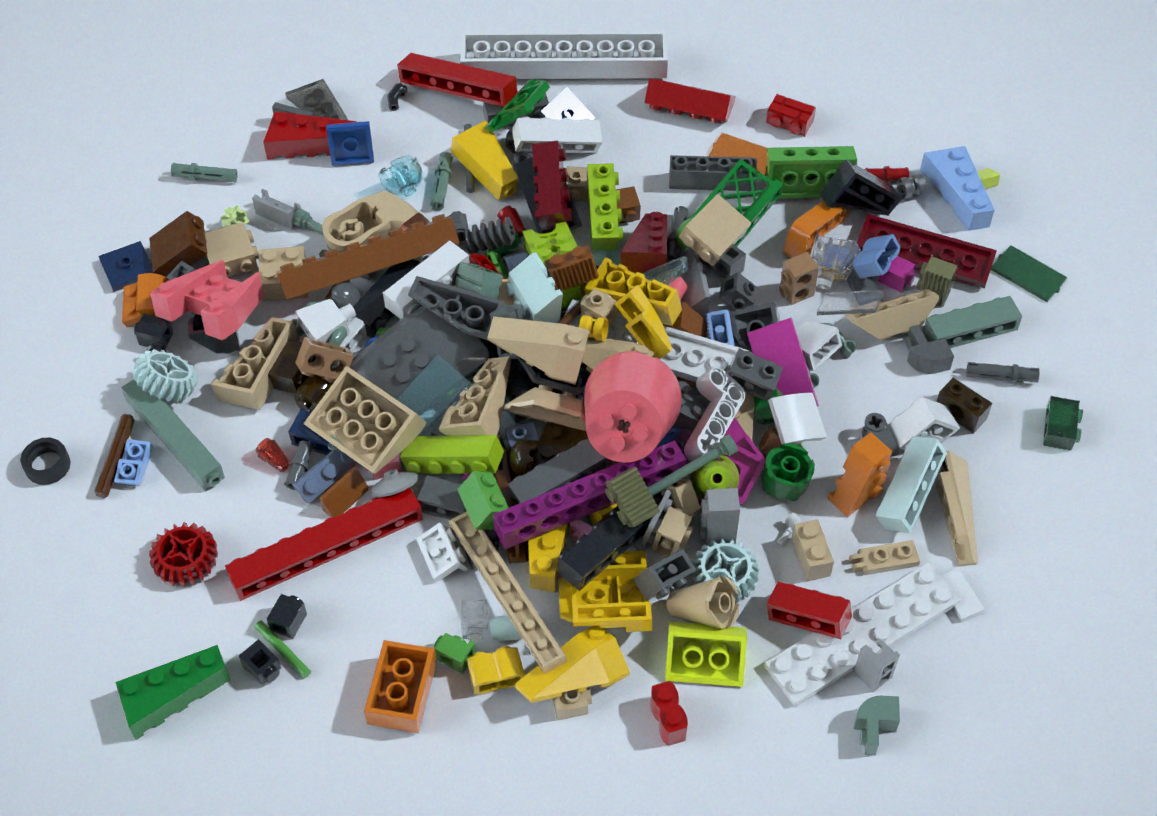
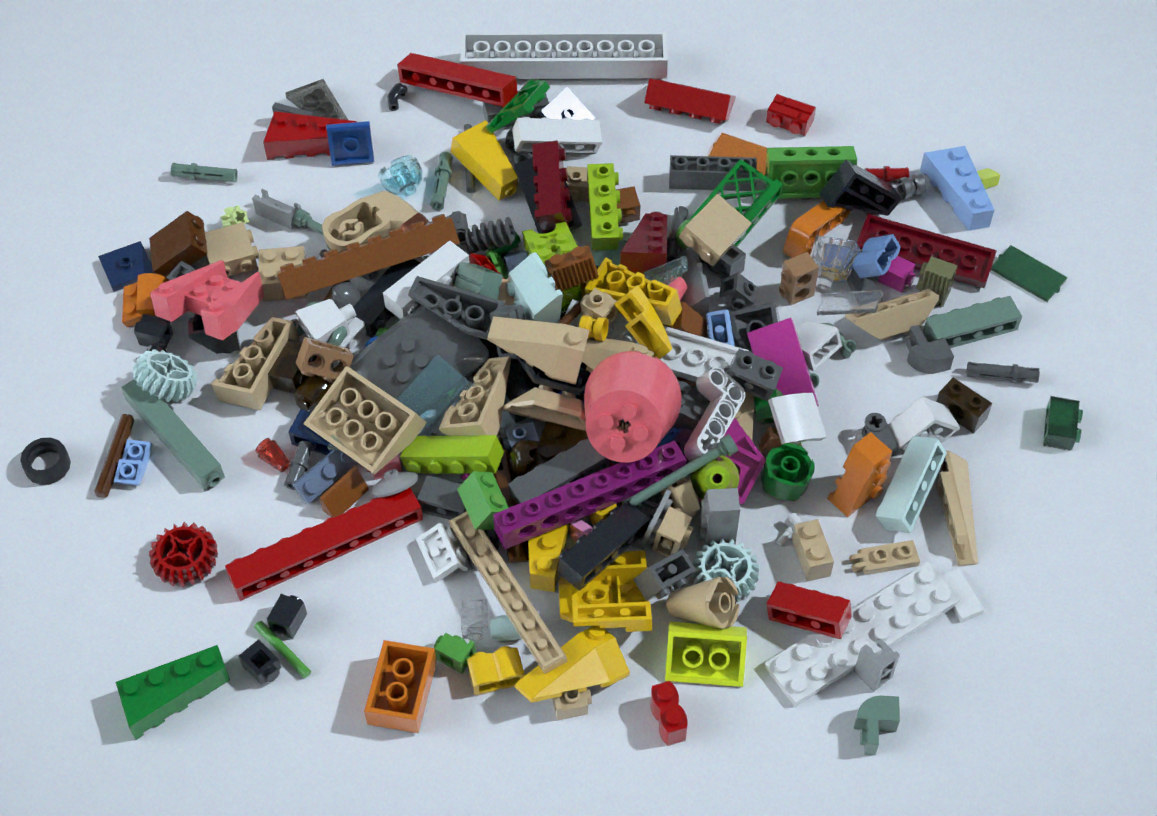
red cone [497,205,527,238] -> none
olive brick [605,467,660,527] -> none

